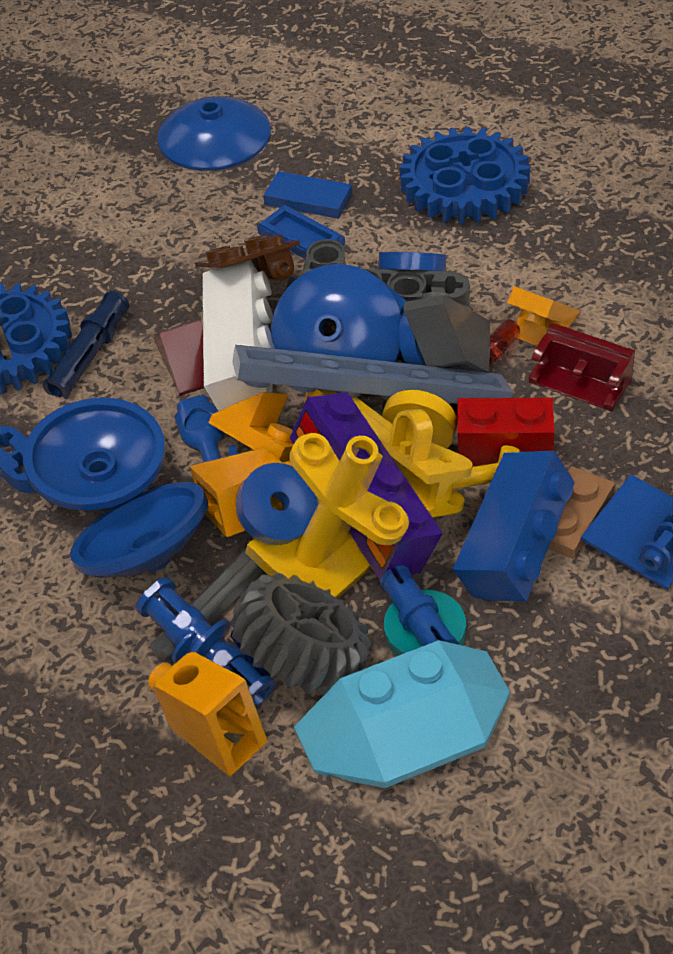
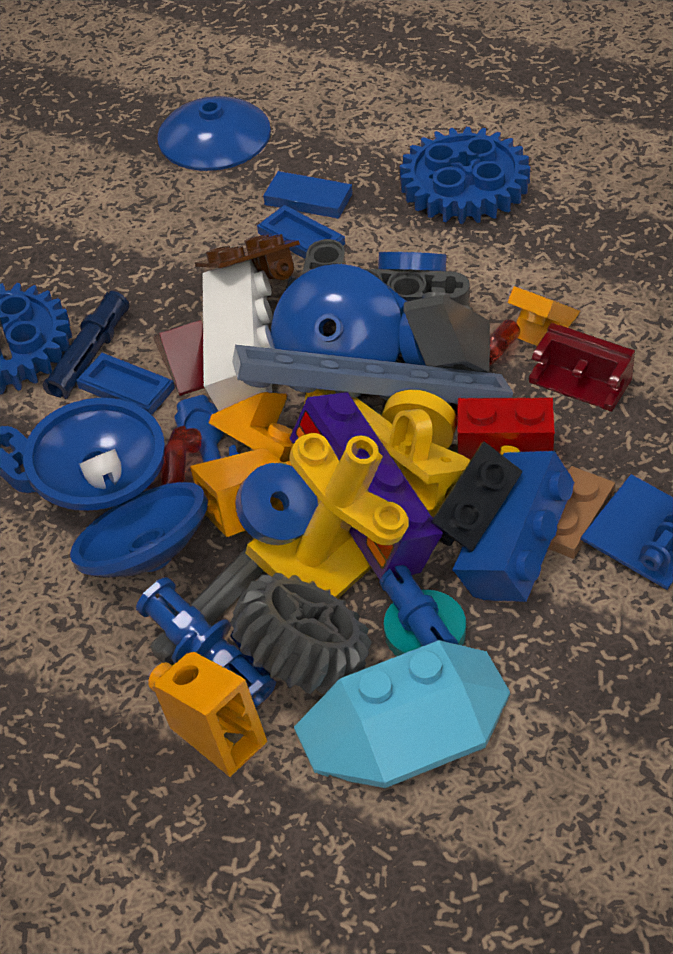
none -> blue tile [76,353,175,415]
none -> white hinge [79,449,122,489]
none -> clear red arm [161,426,202,486]
none -> black hinge [431,442,523,552]

